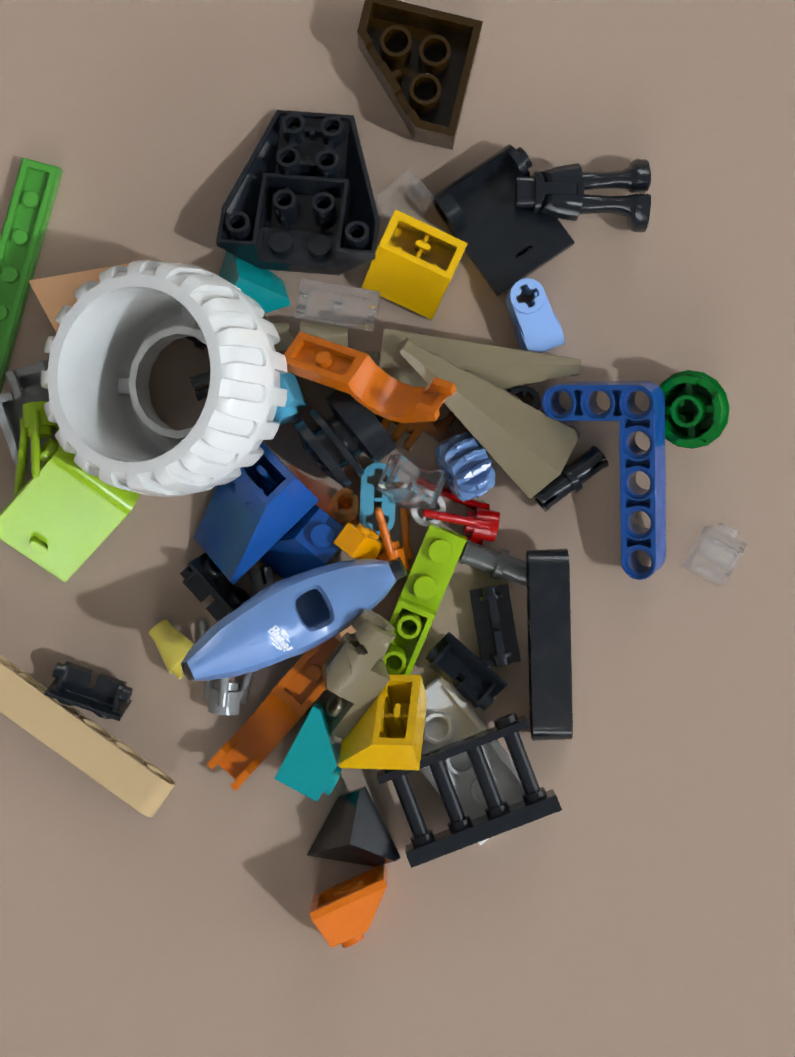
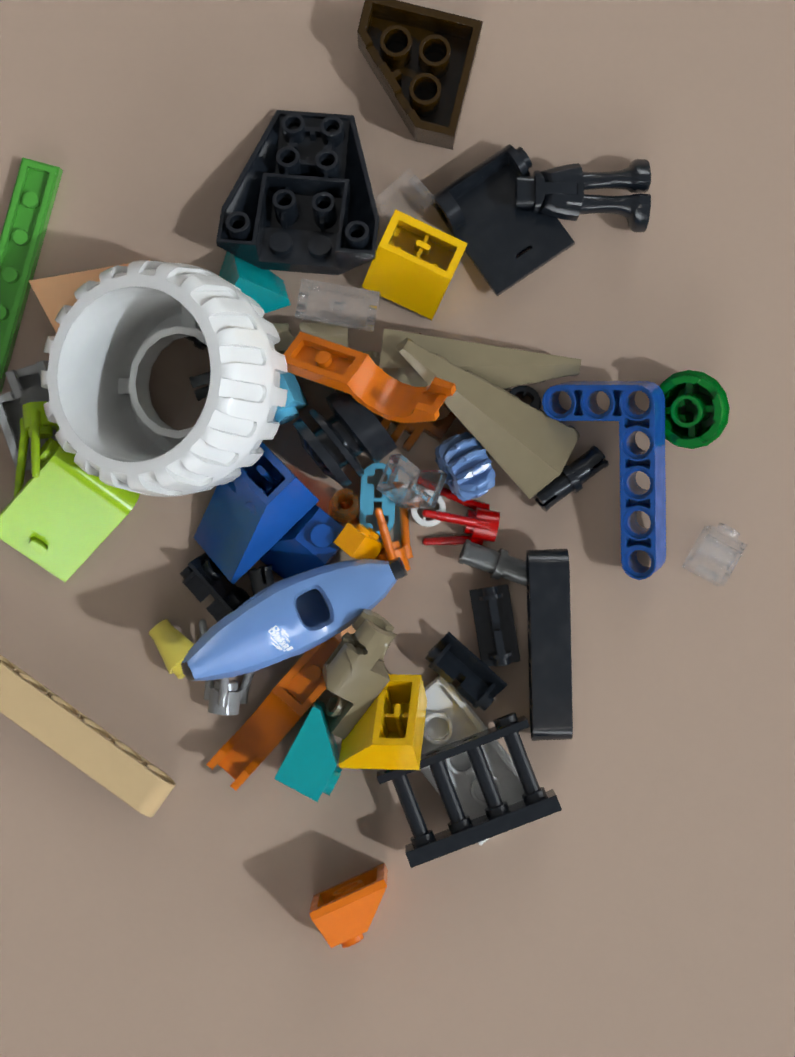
black hinge [44,661,133,721] -> none
black slope [307,786,401,867] -> none
lime slope [383,522,467,675] -> none
light blue piece [505,278,565,353] -> none

